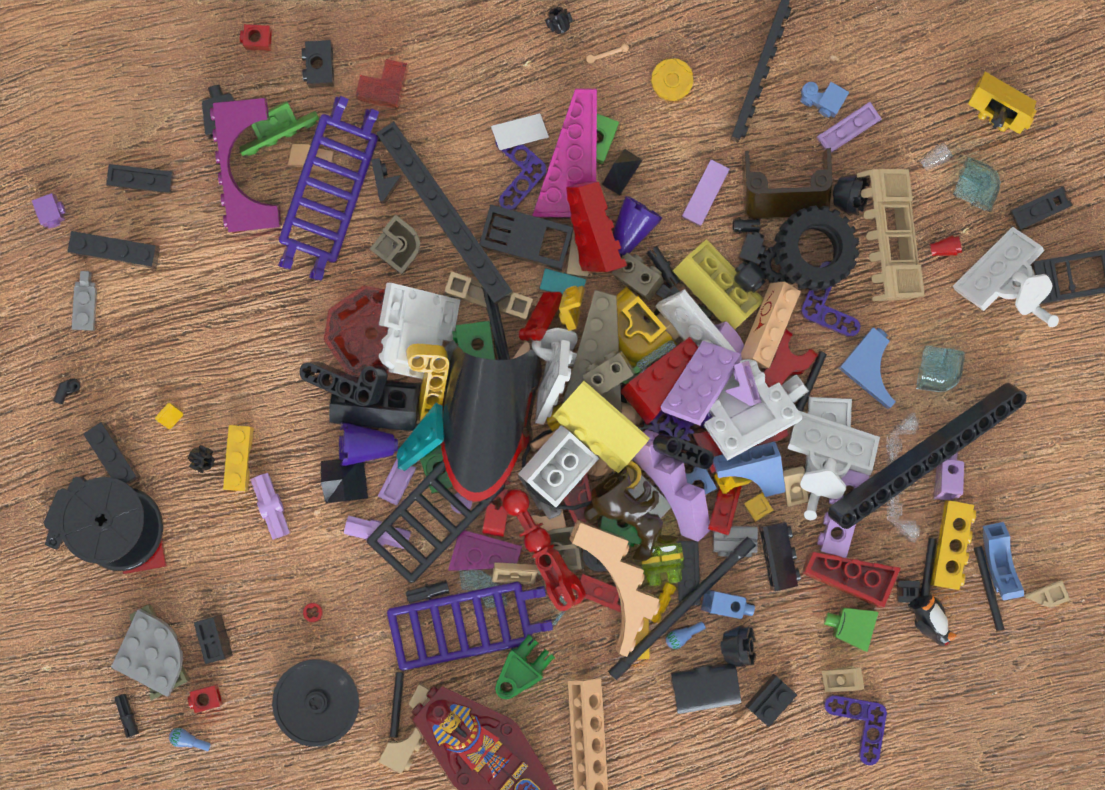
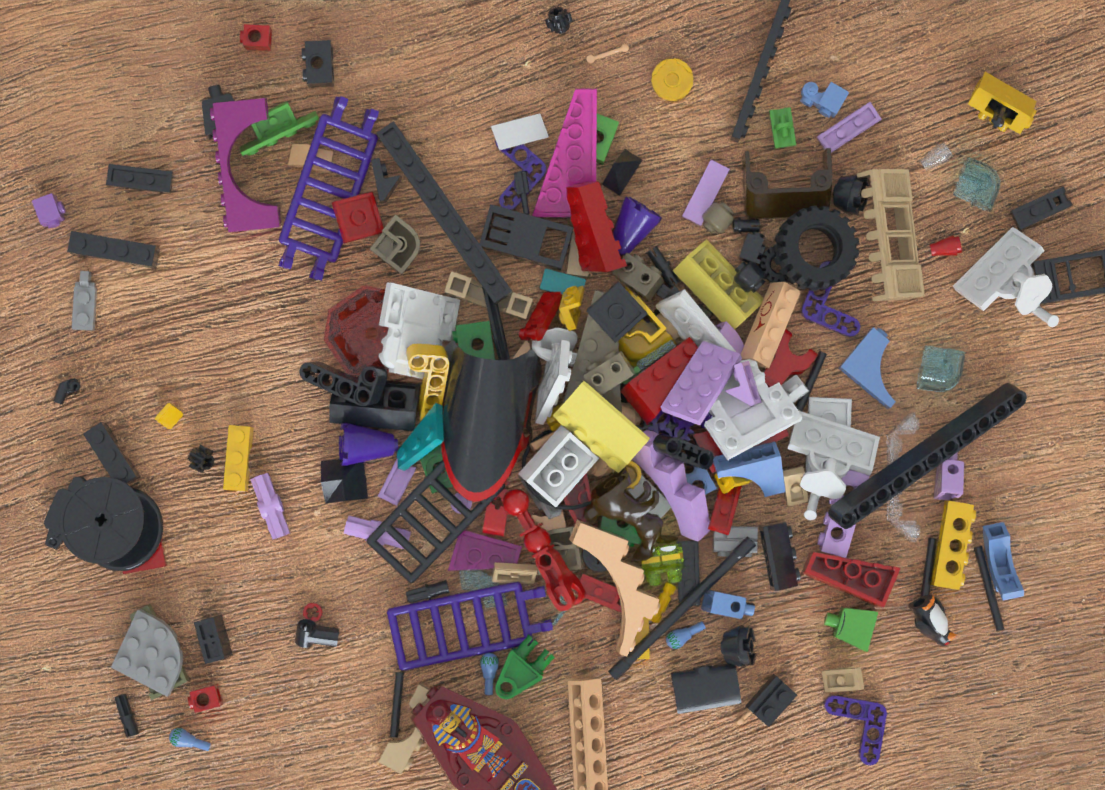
black dish [272,659,360,747] -> none
clear red panel [355,59,408,109] -> none
yellow tile [743,492,774,522] -> none
black tile [897,581,920,603] -> none
tan tile [1024,580,1070,608] -> none
none -> black piece [294,619,339,648]
none -> red plate [332,191,384,244]
none -> medium blue piece [480,653,499,695]
none -> black axle [514,171,530,215]
none -> black tile [586,281,648,343]
none -> dark tan head [702,202,734,234]
none -> bright green hips [769,107,796,149]

